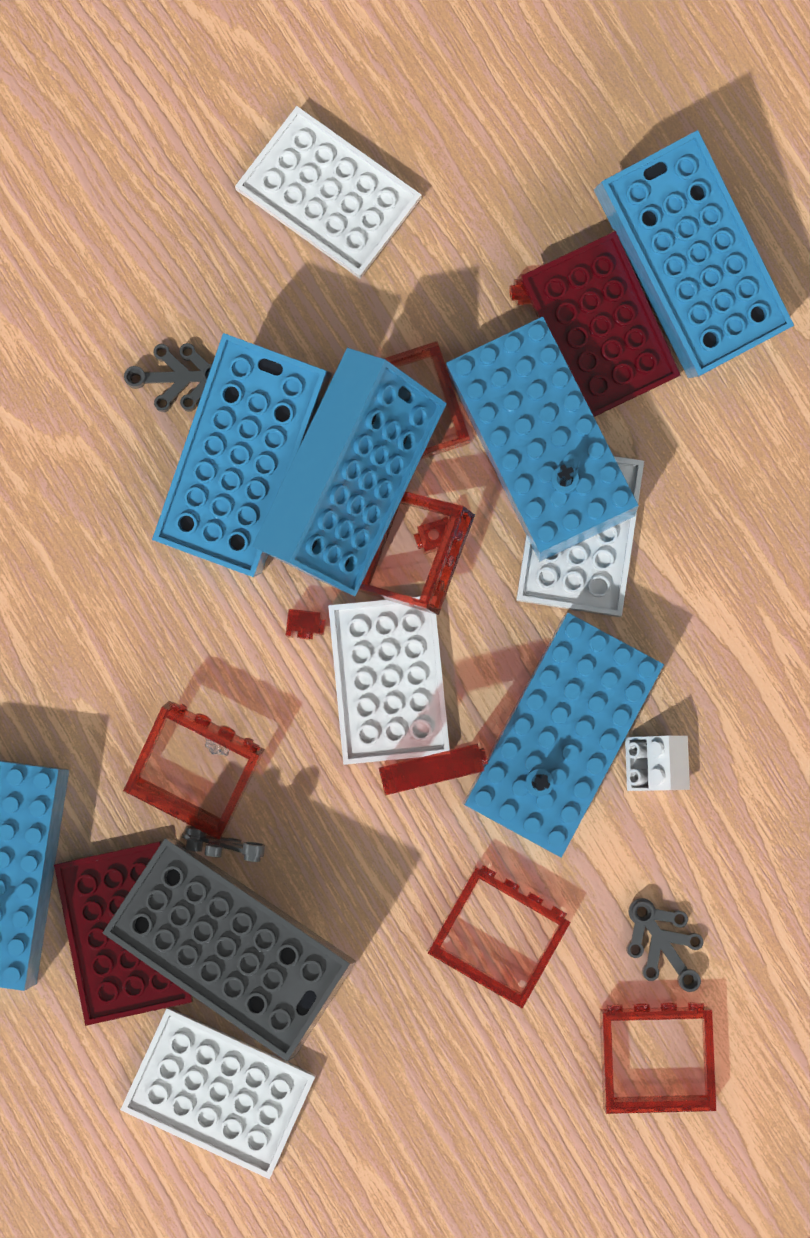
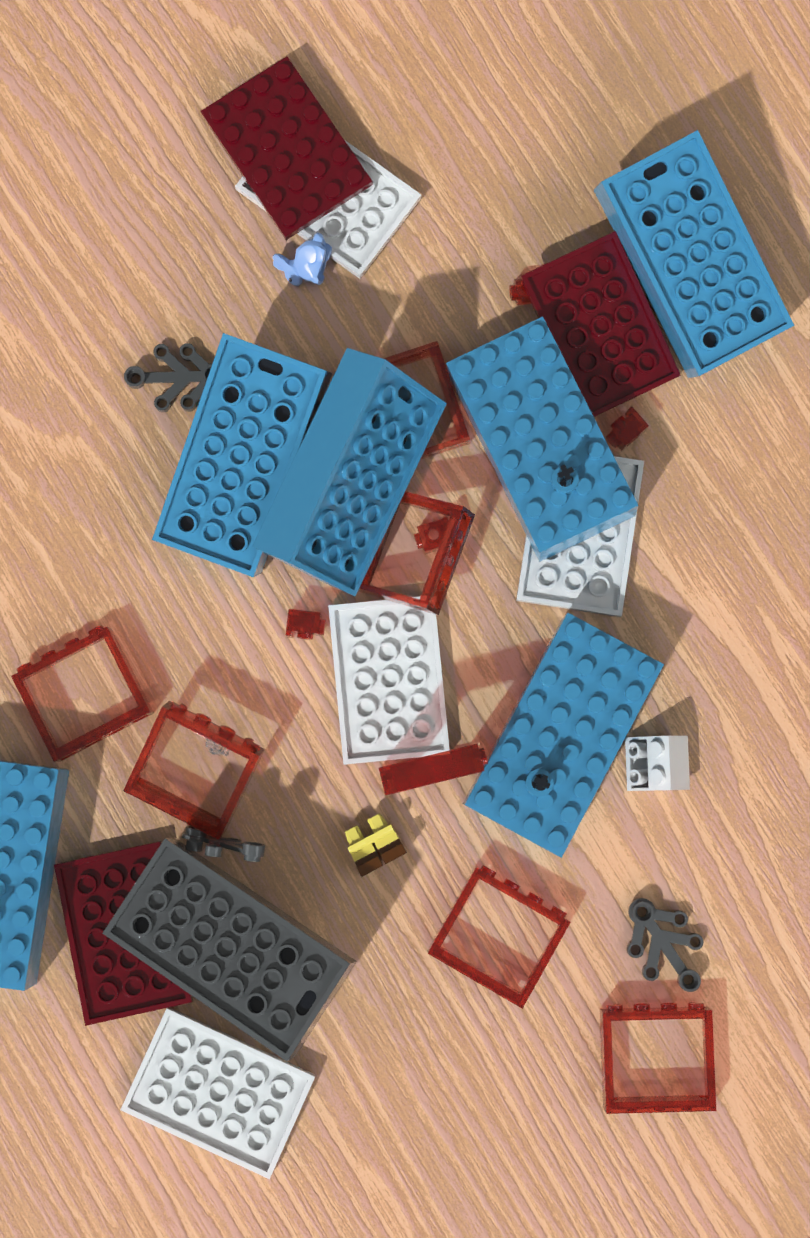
none -> clear red window [11,625,154,762]
none -> dark red plate [200,56,373,240]
none -> light blue animal [272,232,332,286]
none -> light yellow hips [345,813,407,877]
none -> clear red brick [606,406,649,451]

